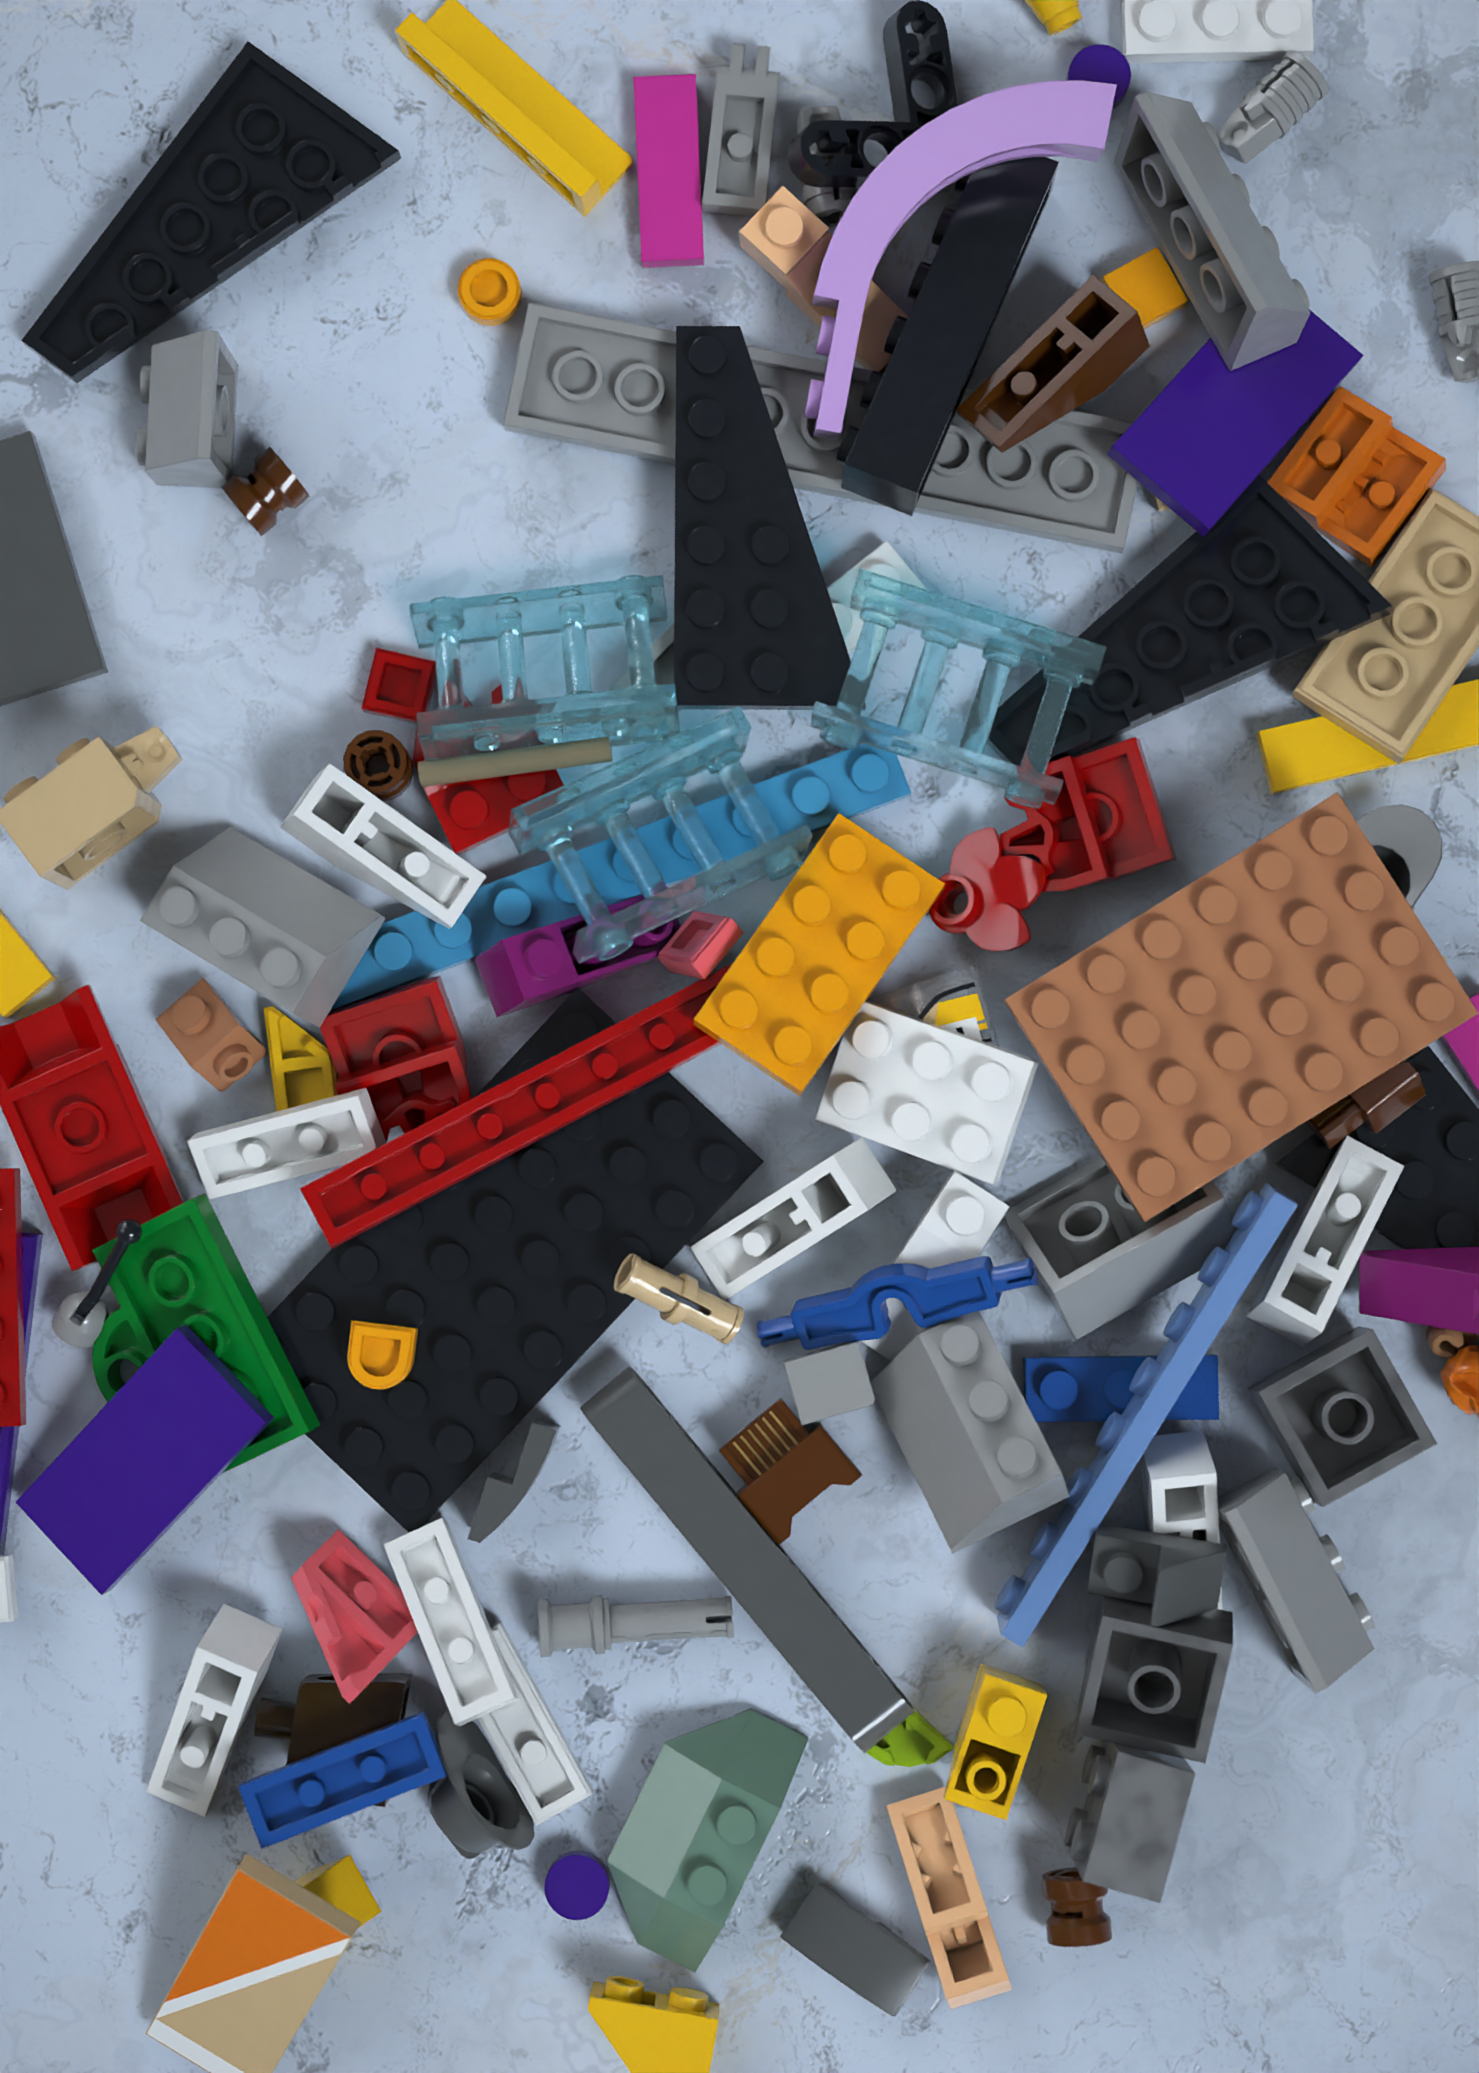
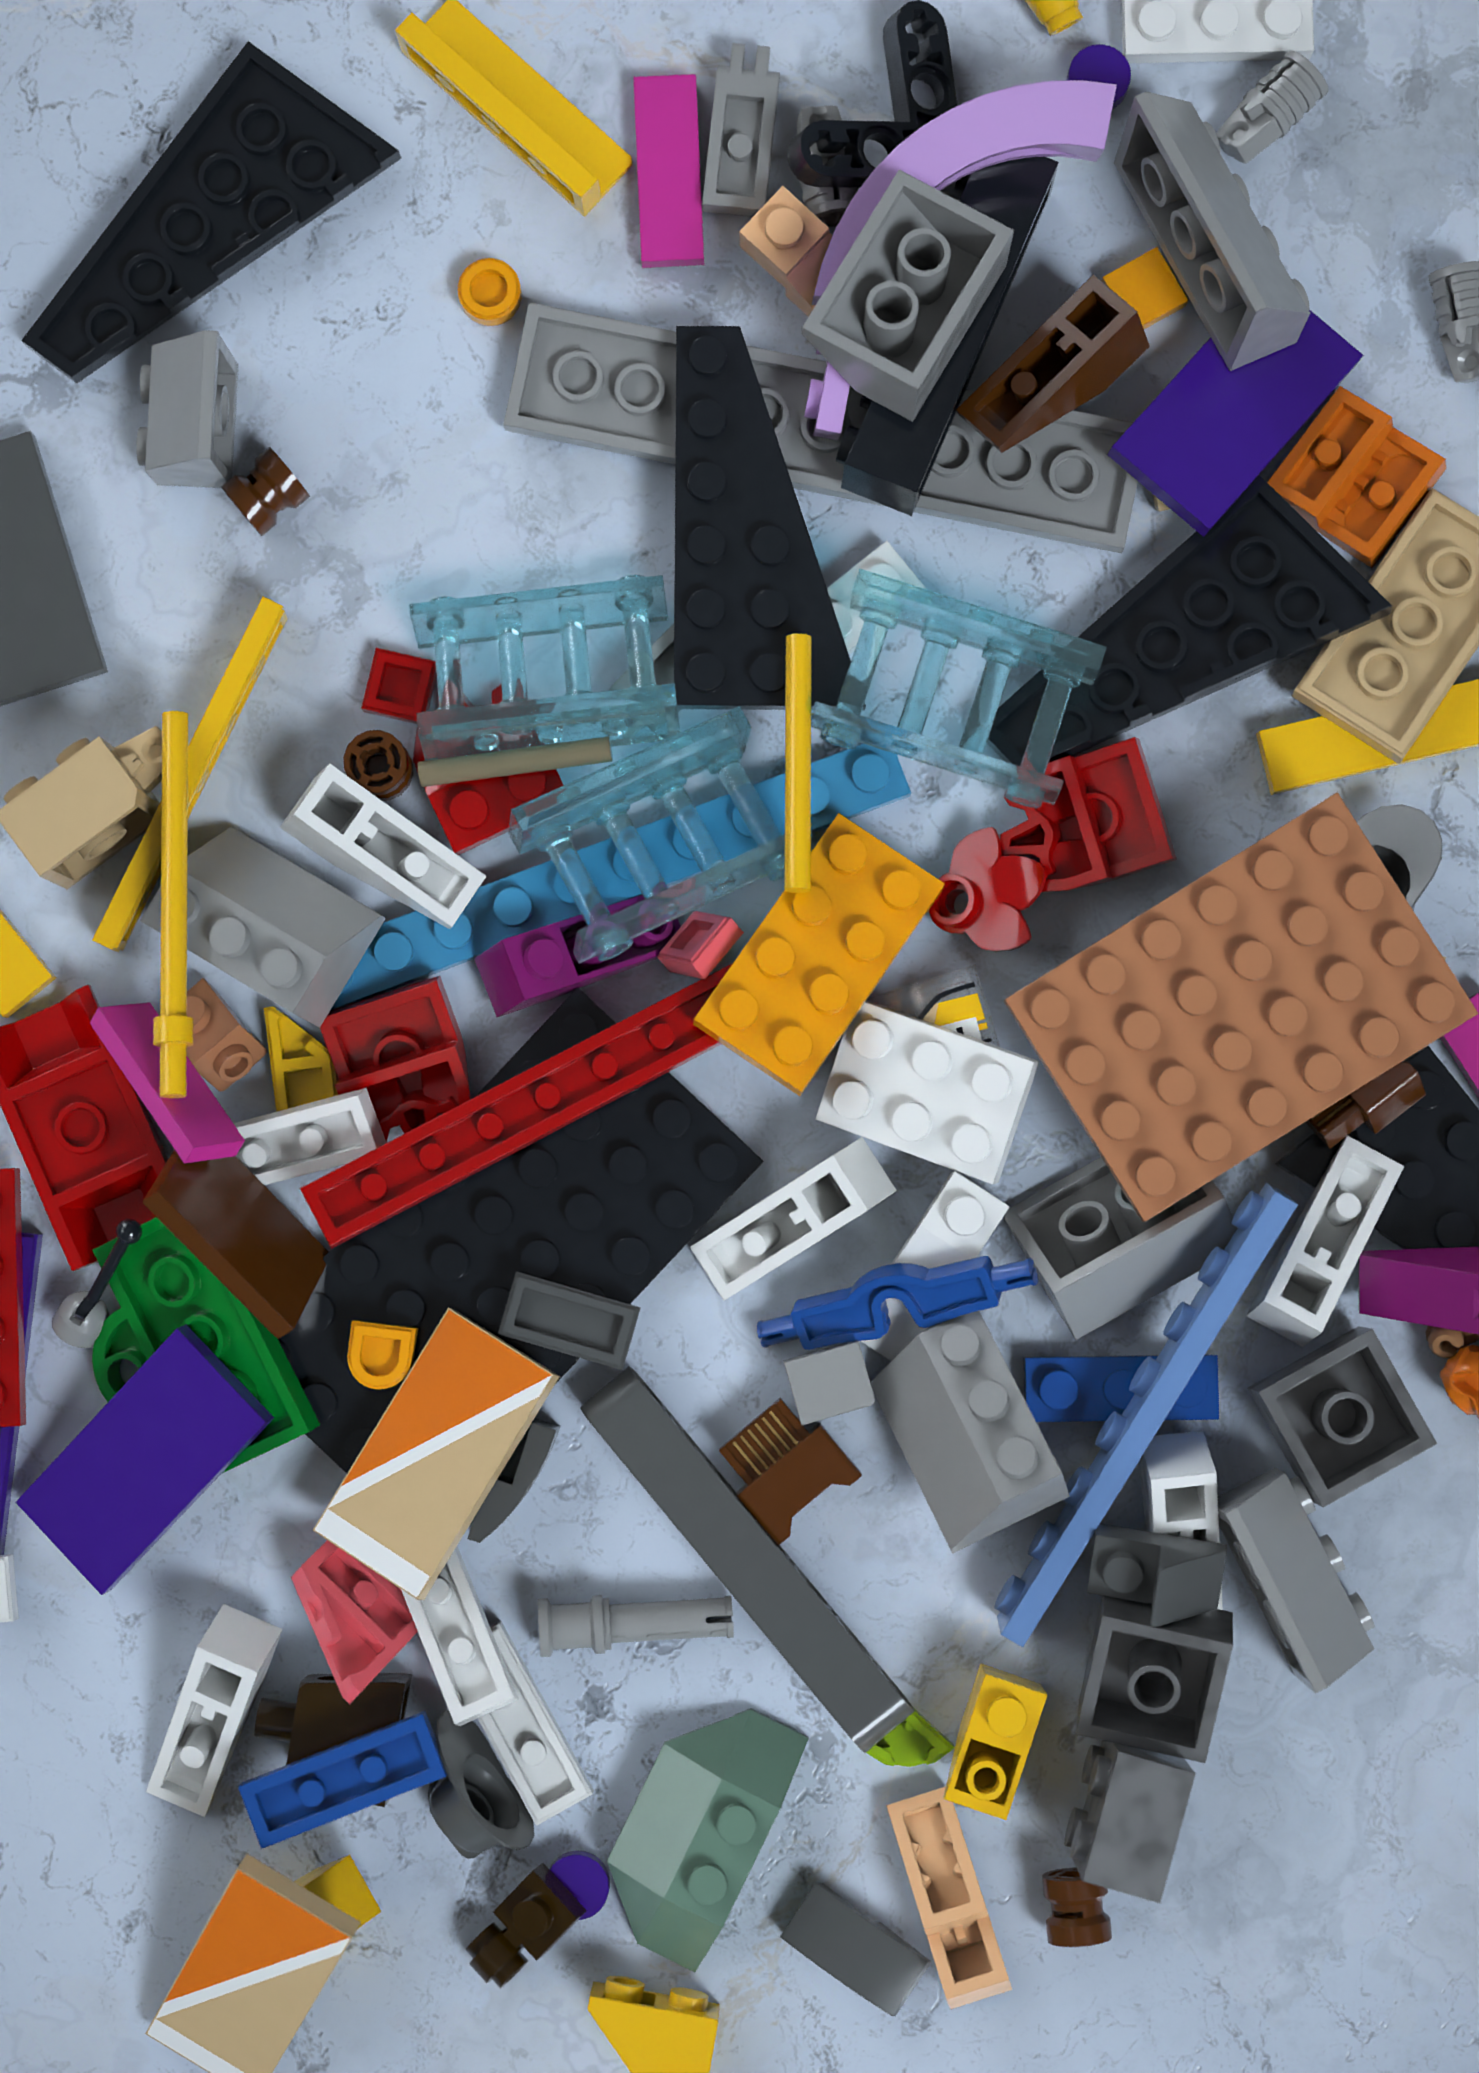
tan pin [614,1253,744,1344] -> none
none -> dark pink tile [90,1002,245,1164]
none -> yellow tile [92,596,288,952]
none -> reddish brown tile [143,1149,329,1339]
none -> yellow bar [153,711,193,1098]
none -> tile [313,1307,560,1600]
none -> dark brown plate [465,1863,587,1989]
none -> dark grey tile [498,1271,641,1370]
none -> yellow bar [784,634,812,893]
none -> light grey slope [802,170,1014,422]

